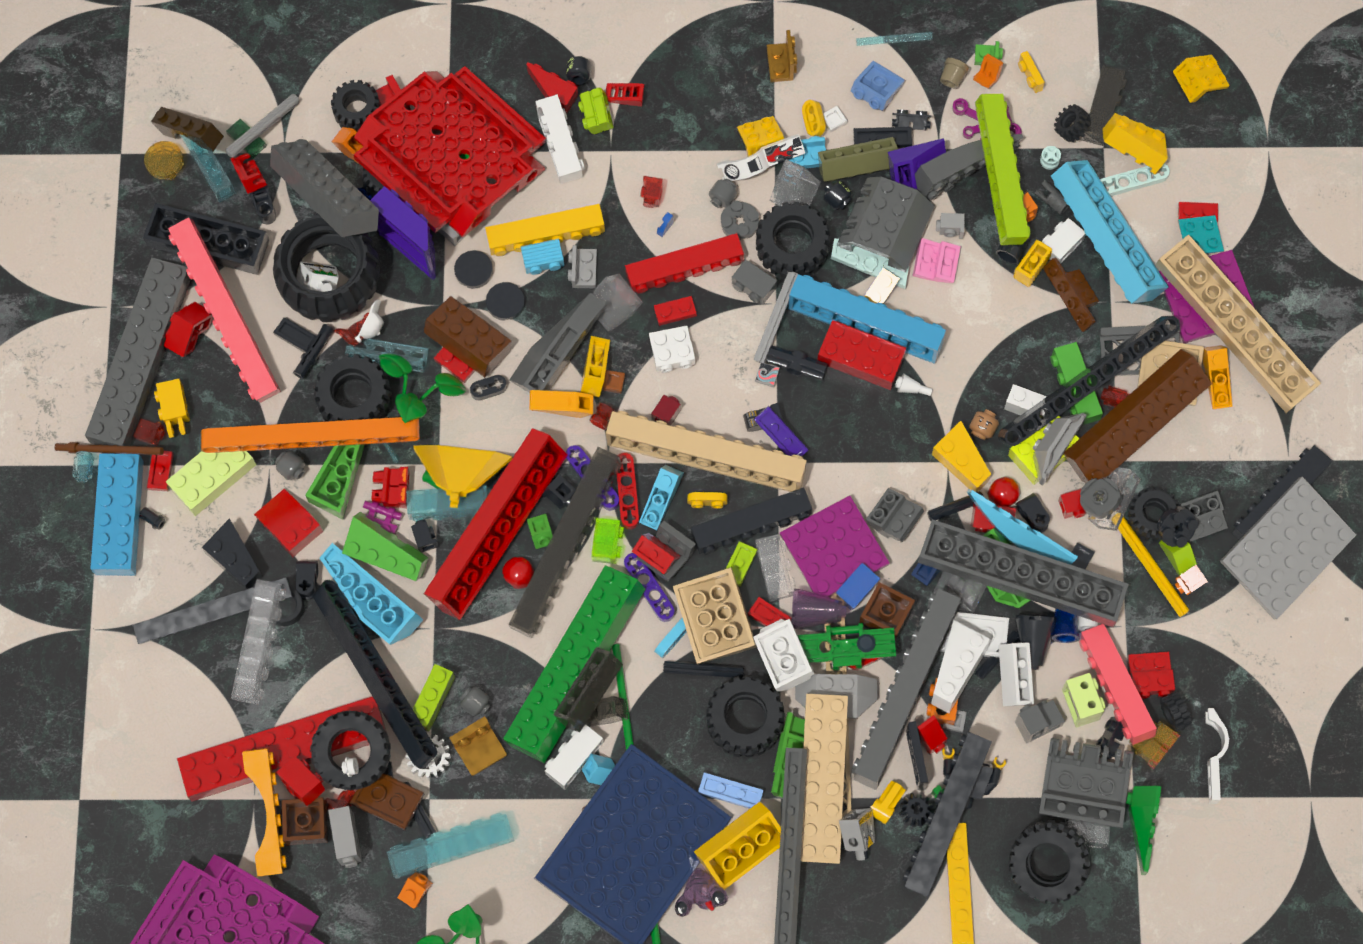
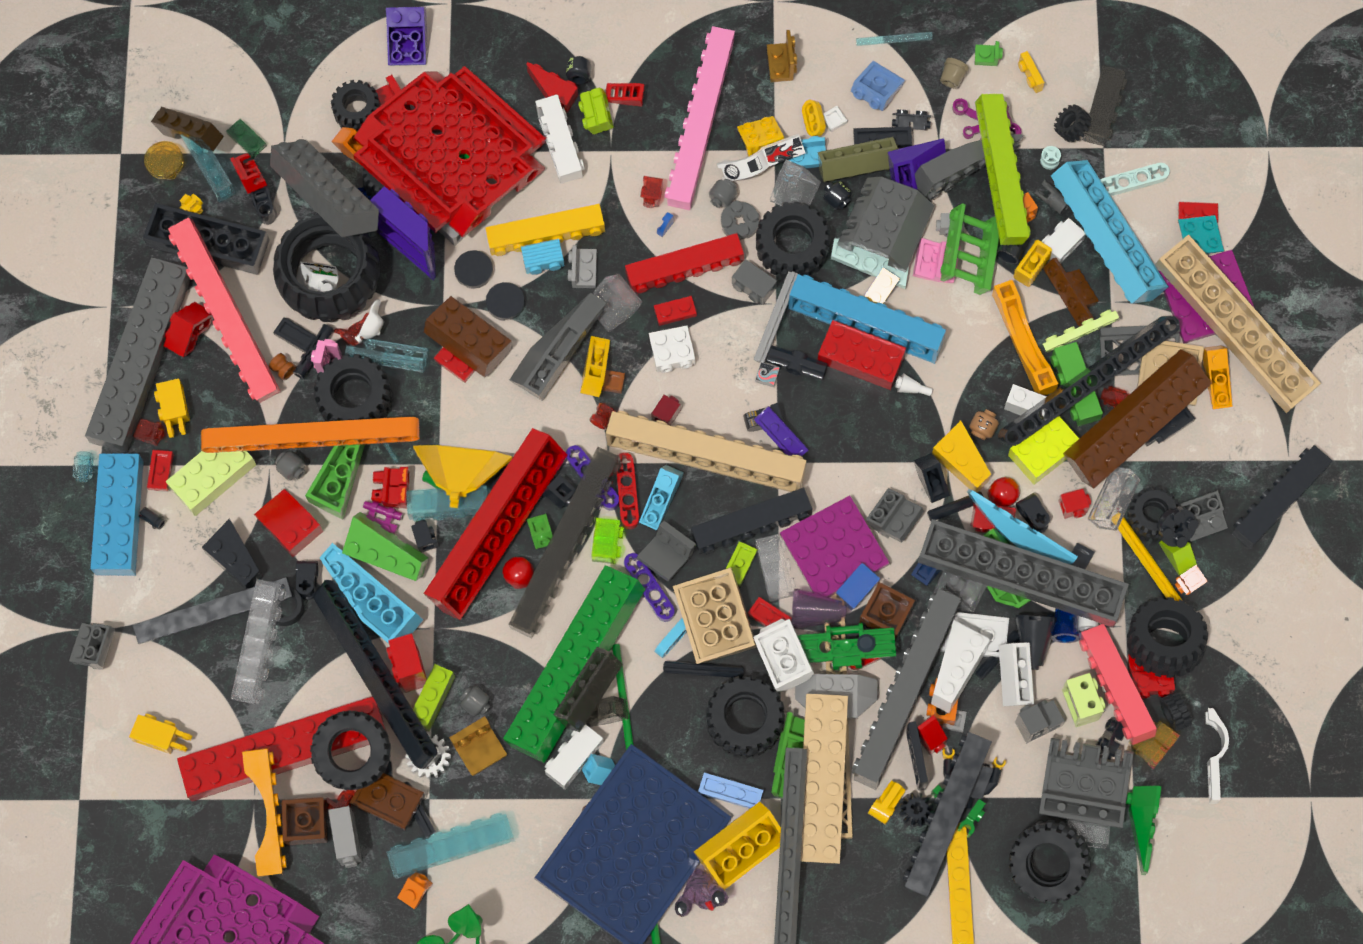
reddish brown bar [54,442,164,455] -> none
light grey axle [226,94,299,158] -> none
red brick [276,756,325,807] -> none
white plate [342,757,359,777] -> none
green plant [378,354,467,423] -> none
black beam [470,375,507,401] -> none
light orange slope [529,390,593,418] -> none
red panel [632,533,681,574] -> none
yellow plate [687,492,727,509] -> none
light grey torso [839,808,875,860] -> none
orange bracket [973,54,1003,88] -> none
light grey wedge [1032,413,1087,485] -> none
dark grey plate [1080,478,1122,519] -> none
yellow wedge [1103,113,1168,174] -> none
yellow bracket [1173,55,1229,103] -> none
light grey plate [1220,477,1356,619] -> none
none -> dark grey brick [69,623,115,670]
none -> yellow hinge [129,714,193,754]
none -> yellow gear [179,194,203,214]
none -> dark orange wheel [269,353,296,380]
none -> bright pink bracket [311,339,342,373]
none -> dark purple slope [386,7,427,65]
none -> red brick [386,633,427,693]
none -> bright pink brick [665,26,735,210]
none -> black slope [913,453,950,503]
none -> bright green fence [940,204,999,295]
none -> green plate [957,799,986,838]
none -> light orange arch [992,280,1058,396]
none -> yellowish green plate [1043,310,1120,353]
none -> black tyre [1126,597,1208,678]
none -> black hinge [1145,407,1196,447]

